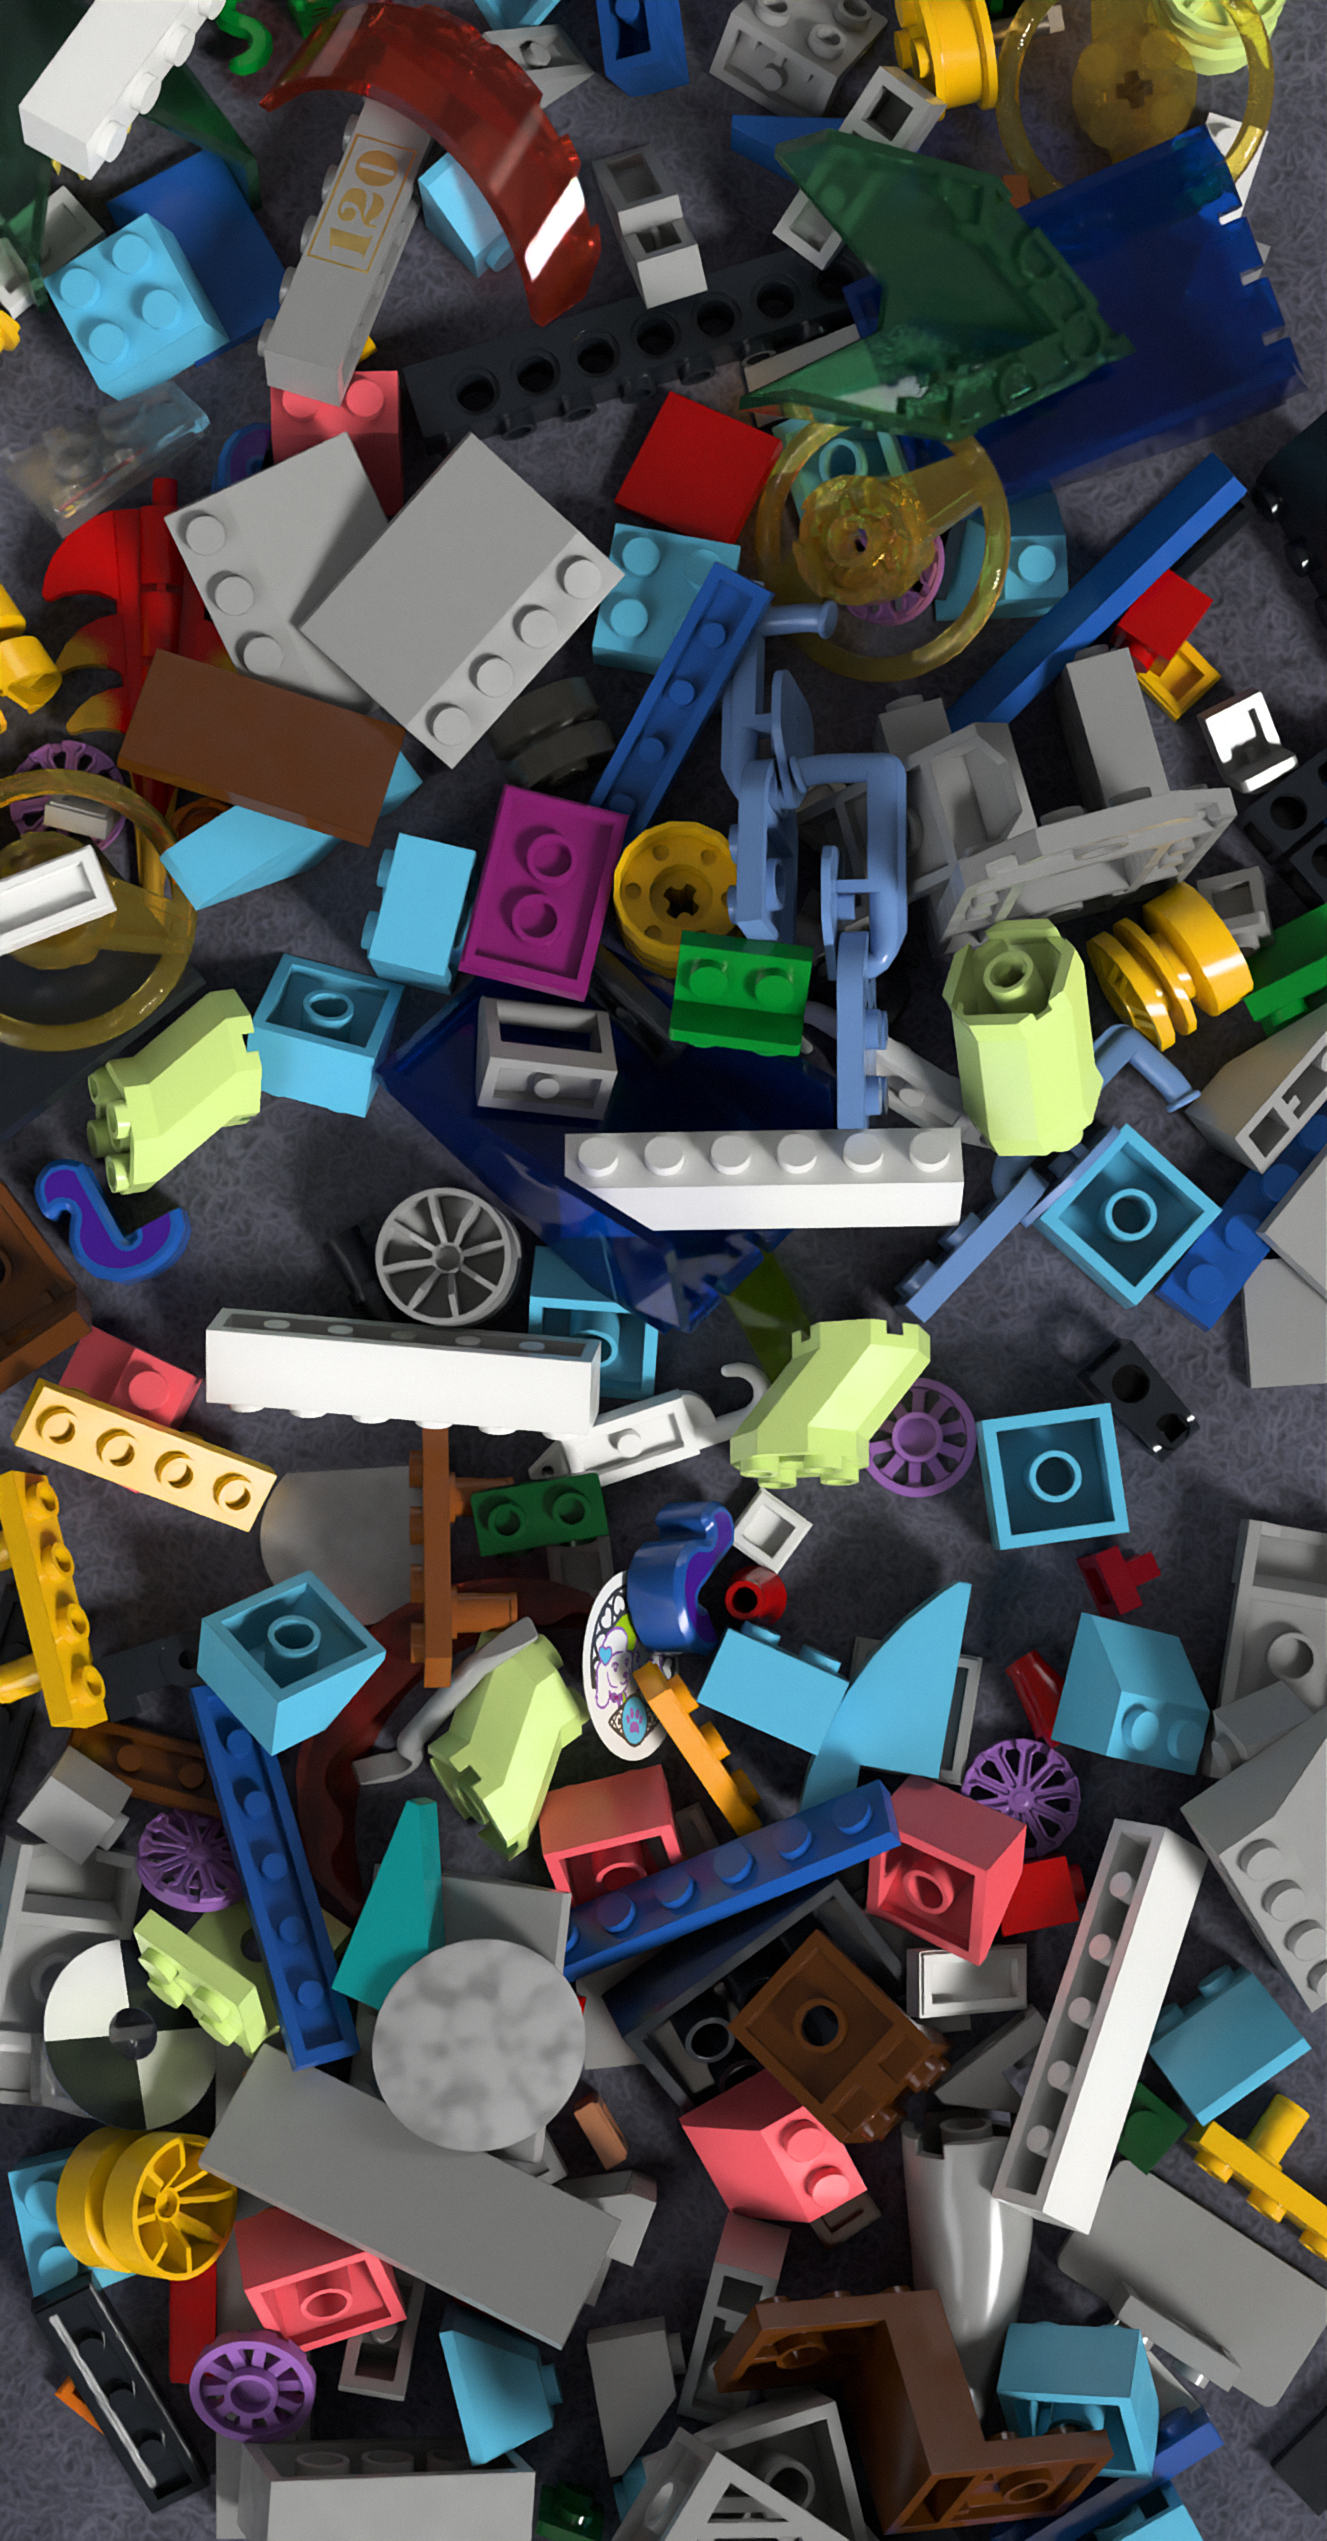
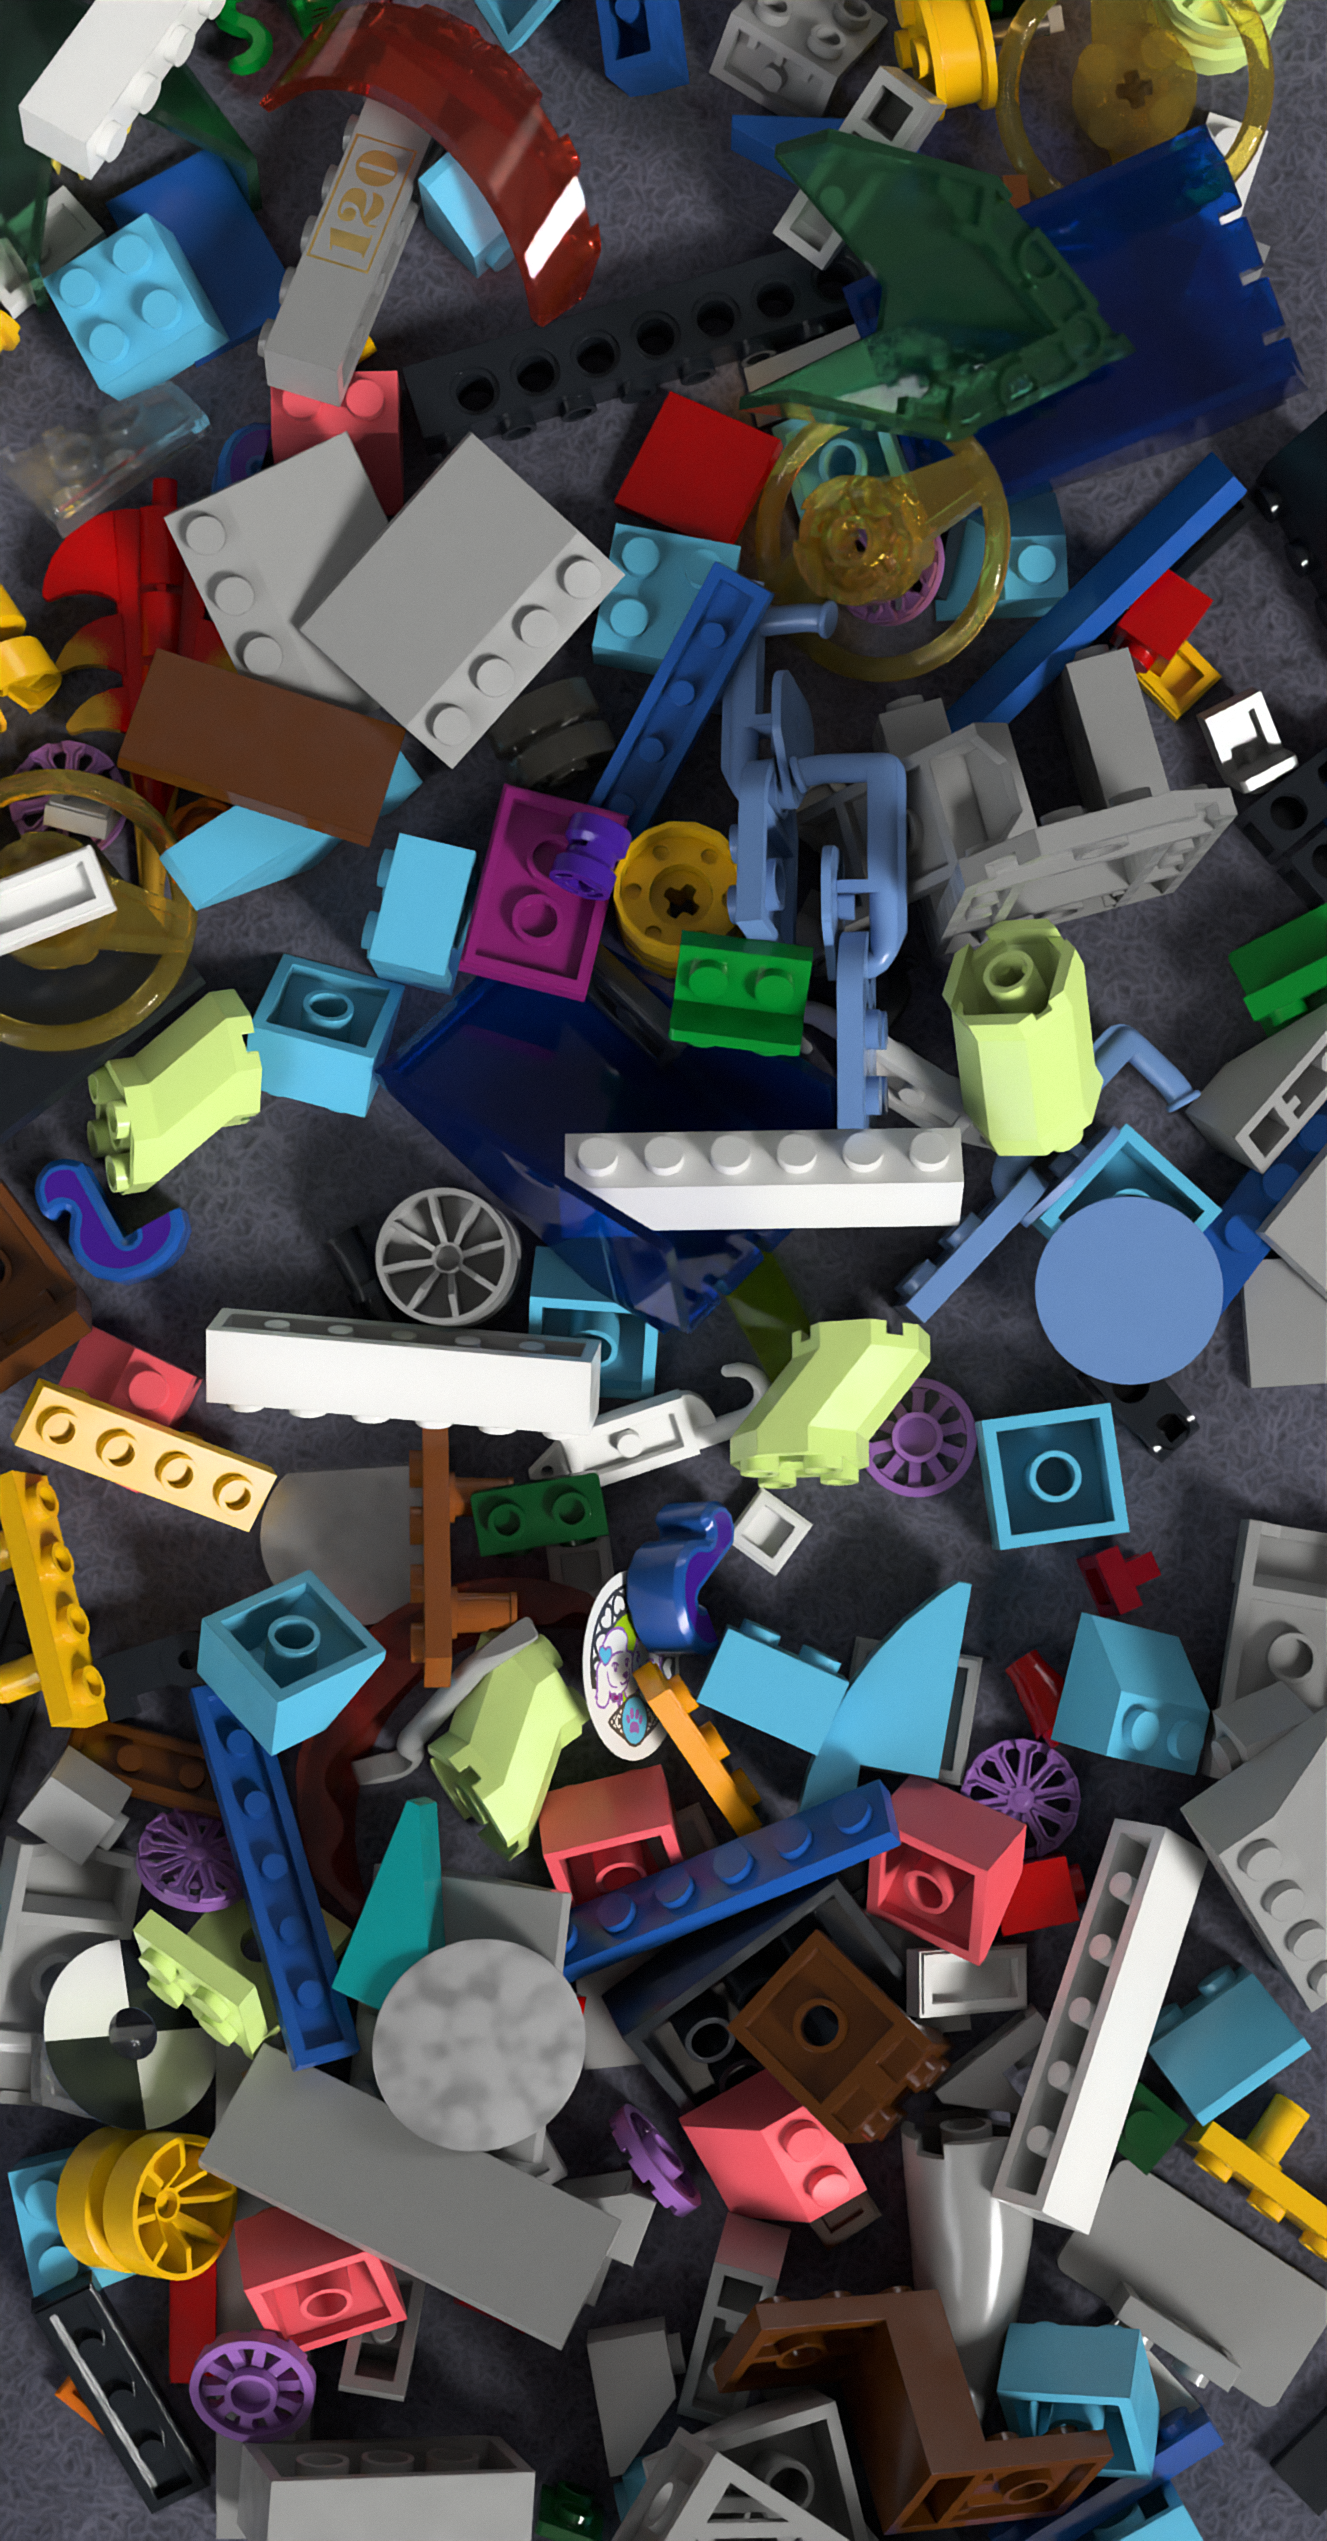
medium azure slope [439,2302,563,2467] -> none
light grey slope [471,24,595,122] -> none
light grey tile [475,996,618,1120] -> none
nougat tile [573,2092,628,2171] -> none
light grey slope [591,144,708,309] -> none
red cone [724,1565,787,1627] -> none
yellow wheel [1086,881,1253,1052] -> none
light grey bracket [1196,866,1276,959] -> none
none -> dark purple wheel [549,812,632,901]
none -> medium lavender wheel [609,2104,701,2218]
none -> medium blue sticker [1035,1196,1223,1385]

